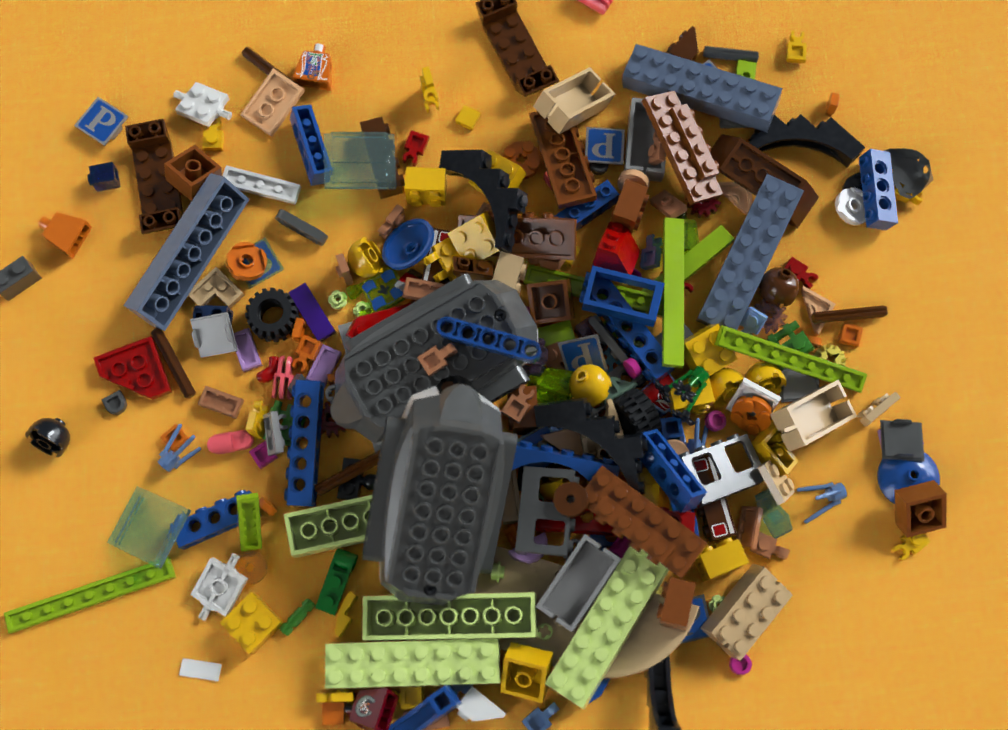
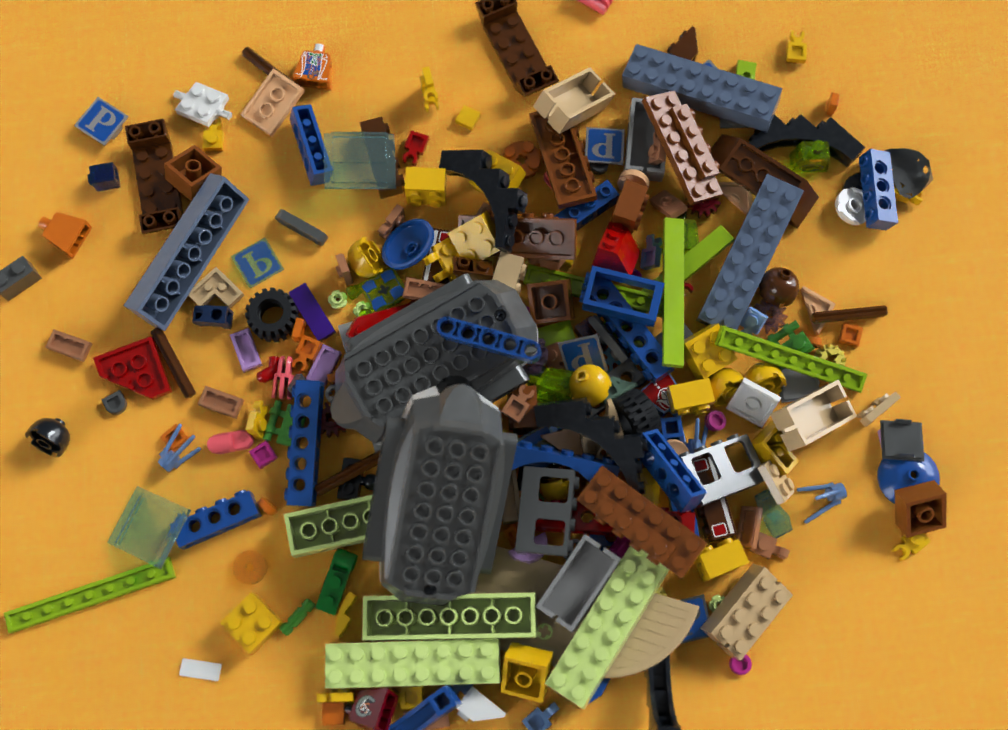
light grey piece [190,312,238,358] -> none
white plate [190,553,249,621] -> none
white plate [222,165,301,205] -> none
orange plate [226,242,267,281] -> none
lime plate [236,492,262,552] -> none
light grey plate [263,411,288,456] -> none
sticker [394,268,423,291] -> none
nougat plate [417,342,458,376] -> none
yellowish green plate [491,561,505,583] -> none
reddish brown piece [553,482,589,518] -> none
dark pink tile [623,357,642,379] -> none
plant [655,366,710,426] -> none
dark orange brick [657,577,696,631] -> none
dark grey axle [703,46,759,63] -> none
orange plate [730,395,772,435] -> none
red plate [784,257,819,289] -> none
none -> nougat plate [45,329,93,362]
none -> clear neon green torso [789,140,830,172]

